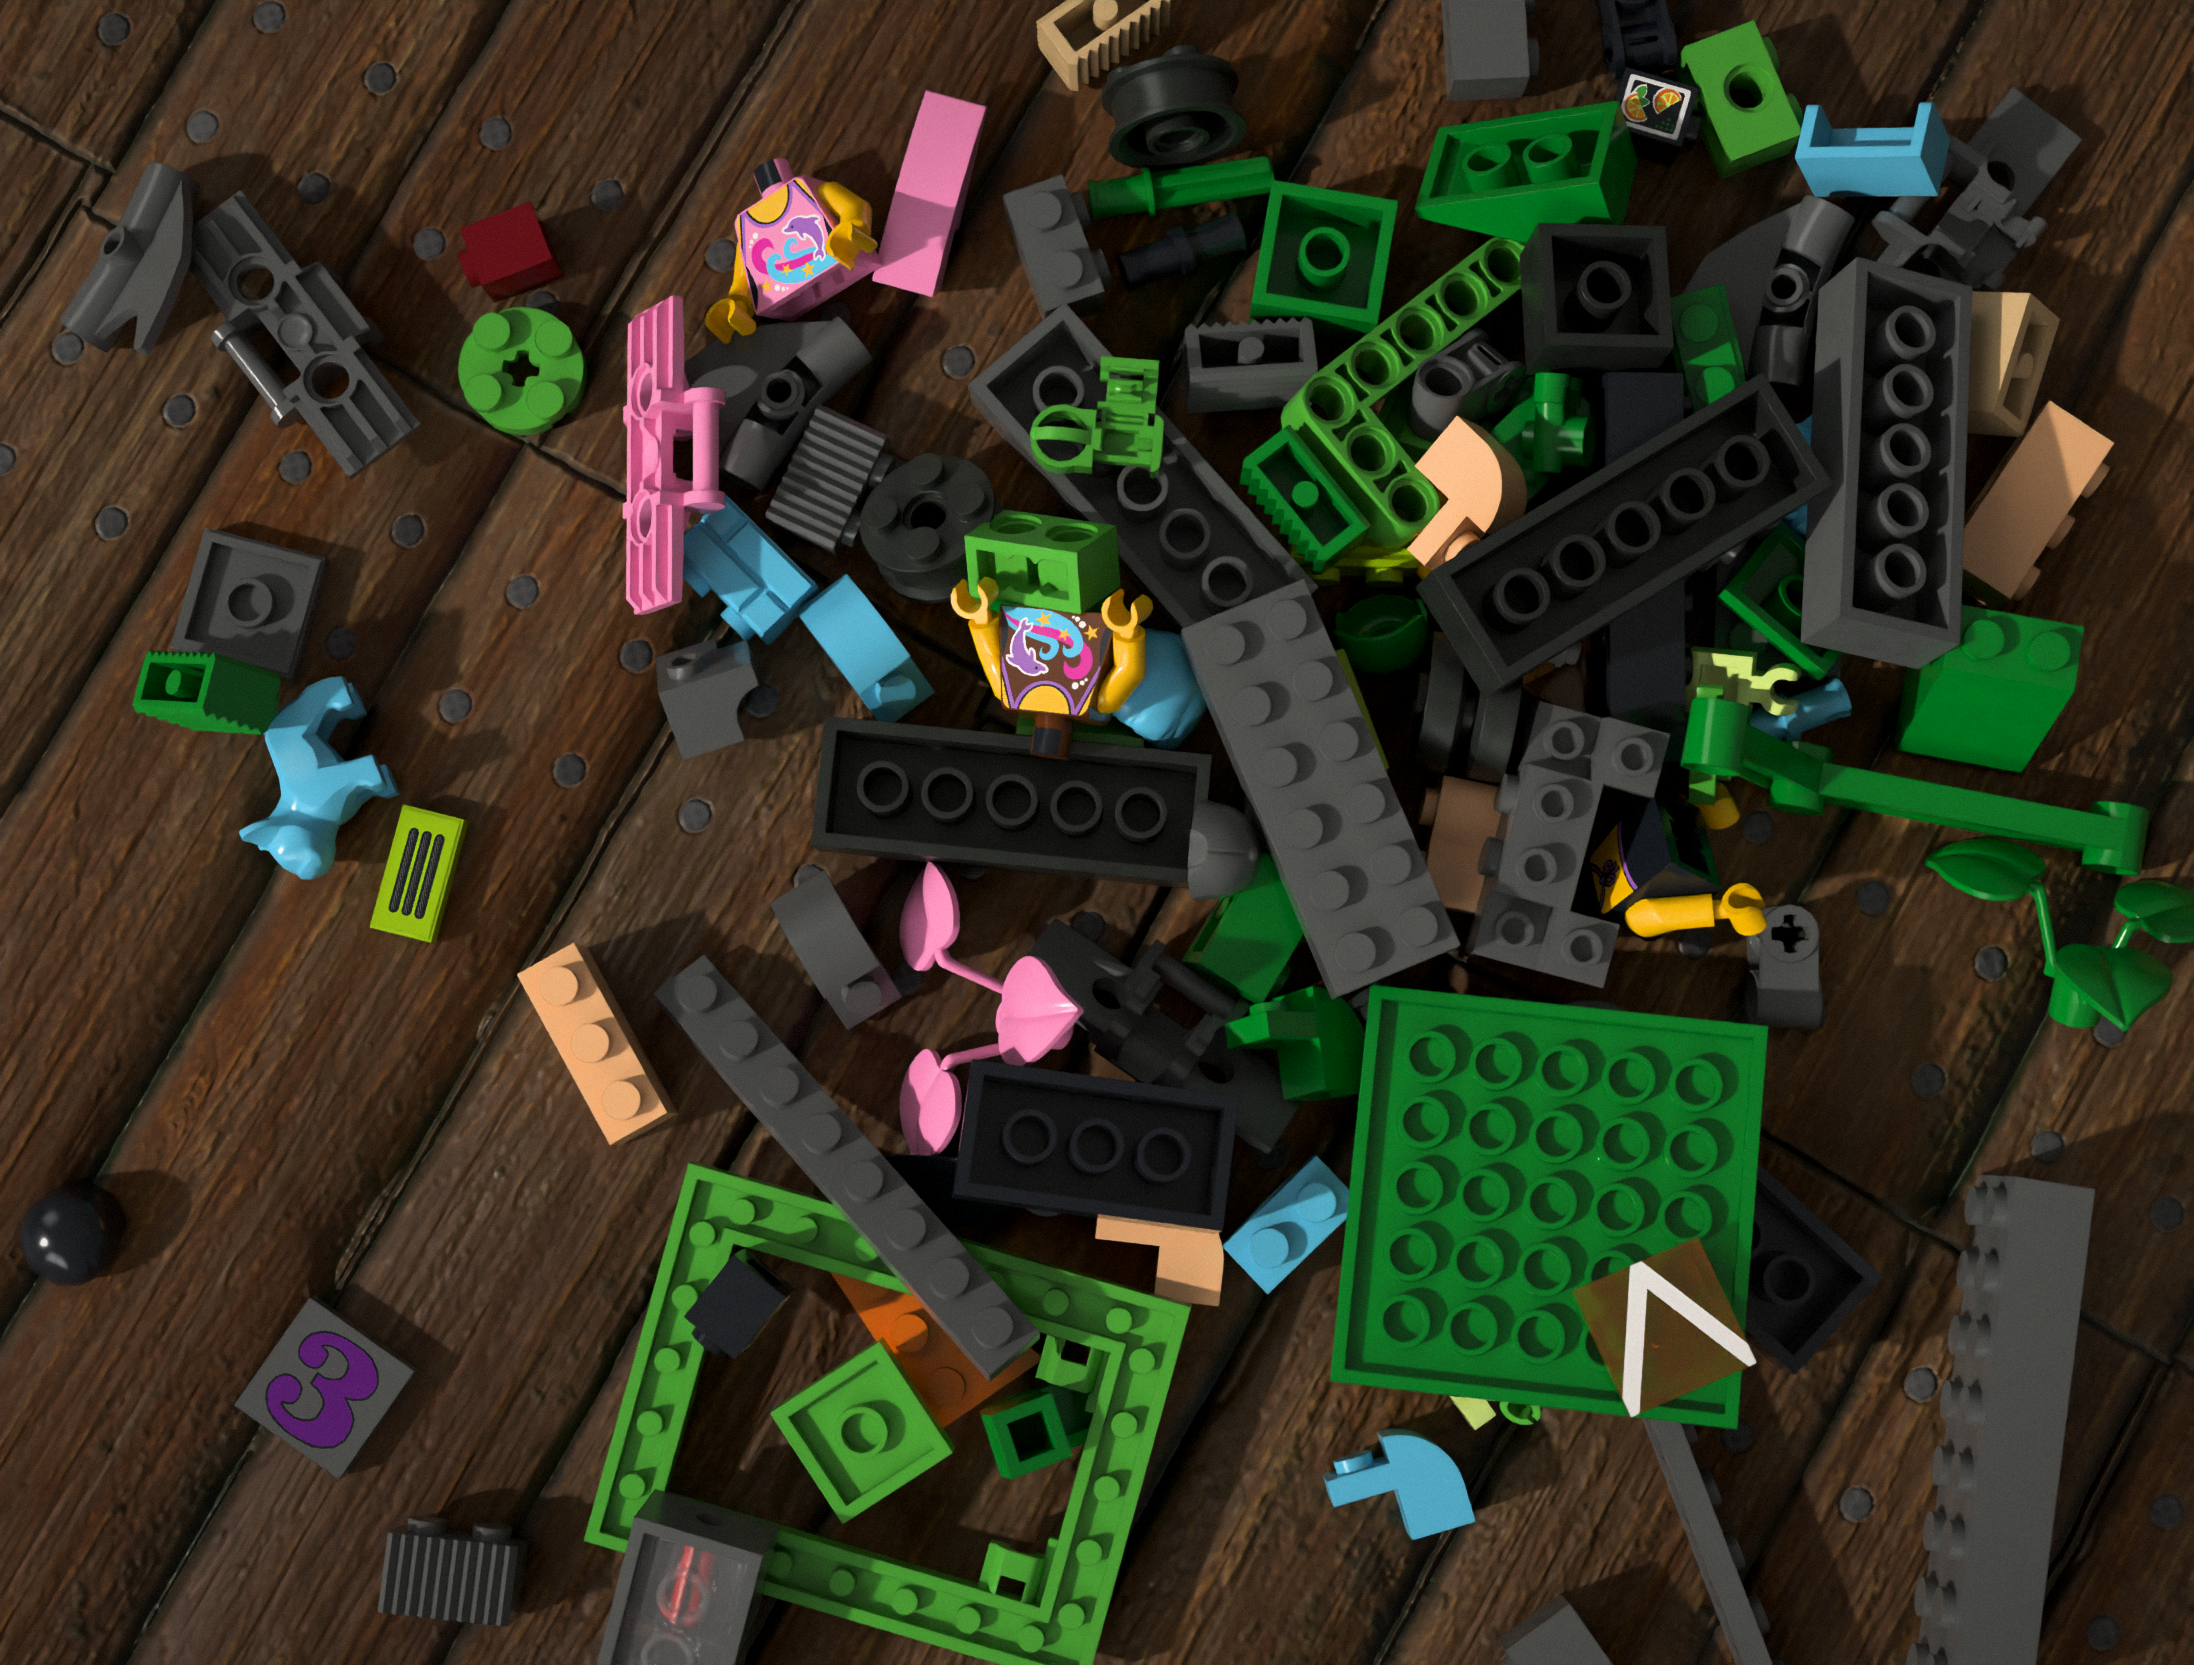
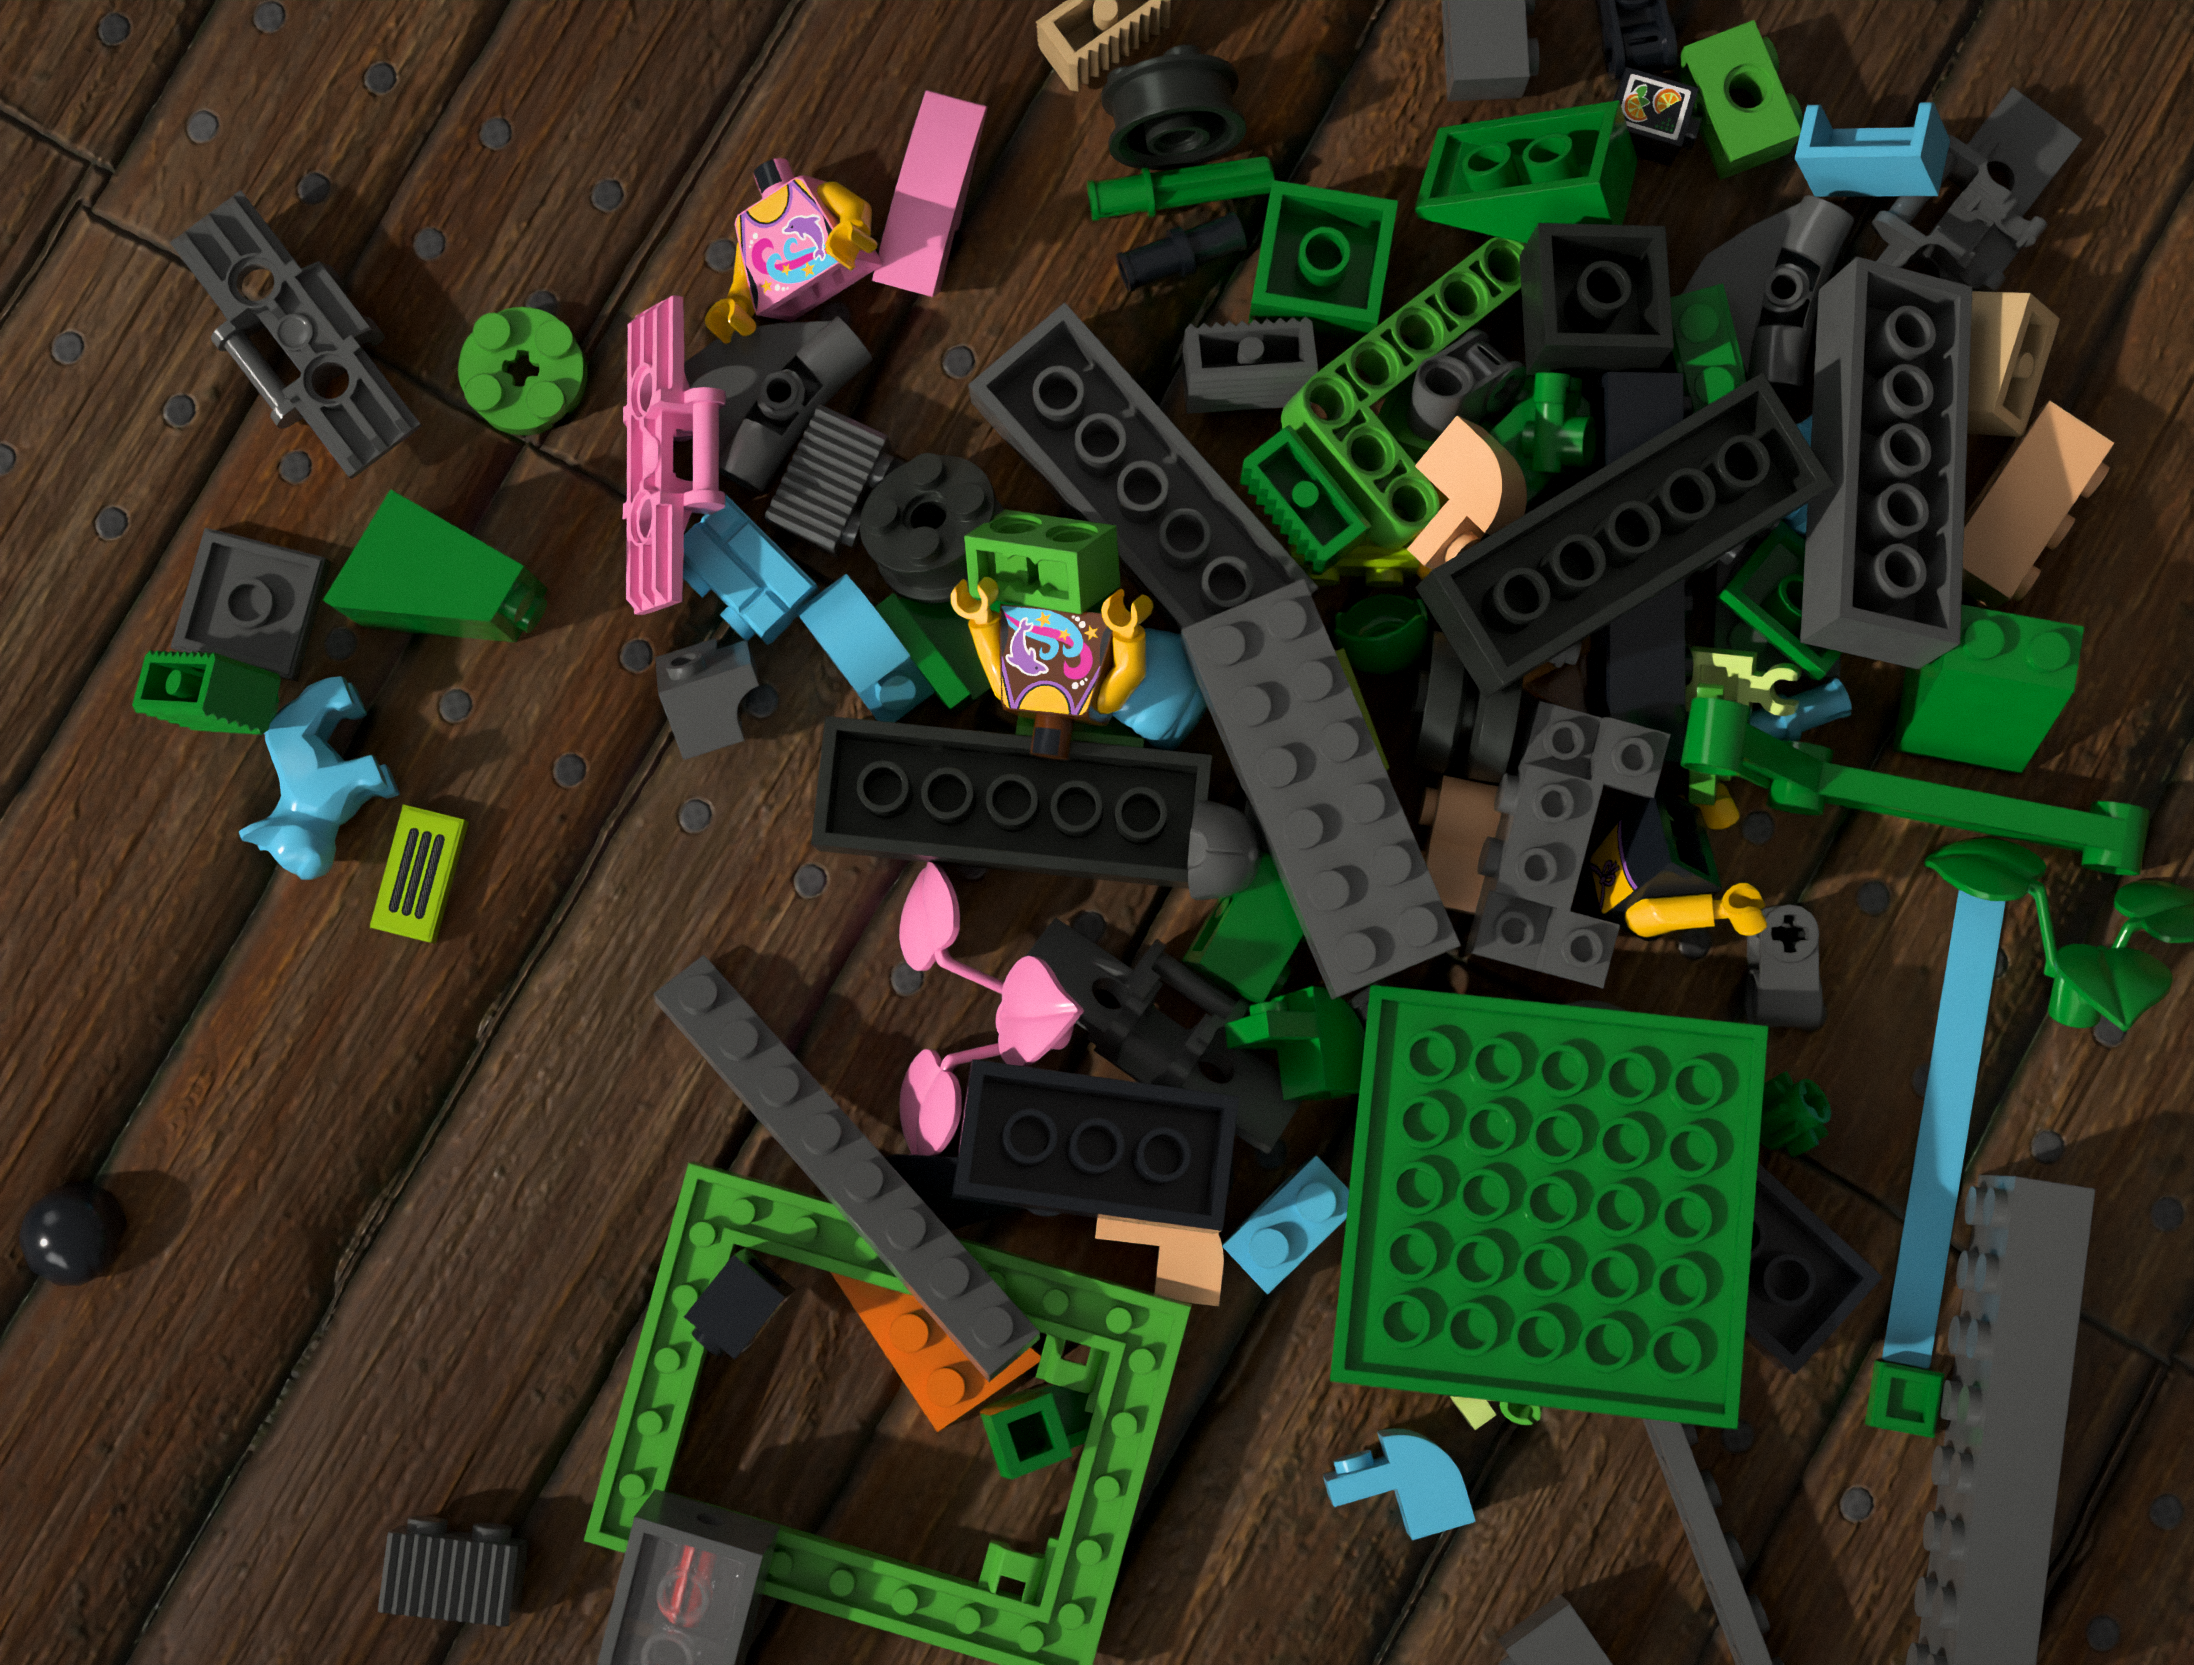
dark grey pin [59,162,200,356] -> none
dark grey tile [234,1296,419,1480] -> none
dark red brick [458,202,564,303] -> none
light nougat brick [517,943,678,1145] -> none
dark grey brick [770,870,902,1031] -> none
bright green plate [770,1337,955,1524] -> none
dark grey brick [1003,174,1113,321] -> none
bright green piece [1030,356,1164,479] -> none
clear orange tile [1572,1237,1757,1418] -> none
none -> green slope [323,489,548,643]
none -> green panel [874,593,992,718]
none -> green gear [1760,1071,1831,1158]
none -> green tile [1865,1360,1945,1438]
none -> medium azure sticker [1882,890,2006,1368]

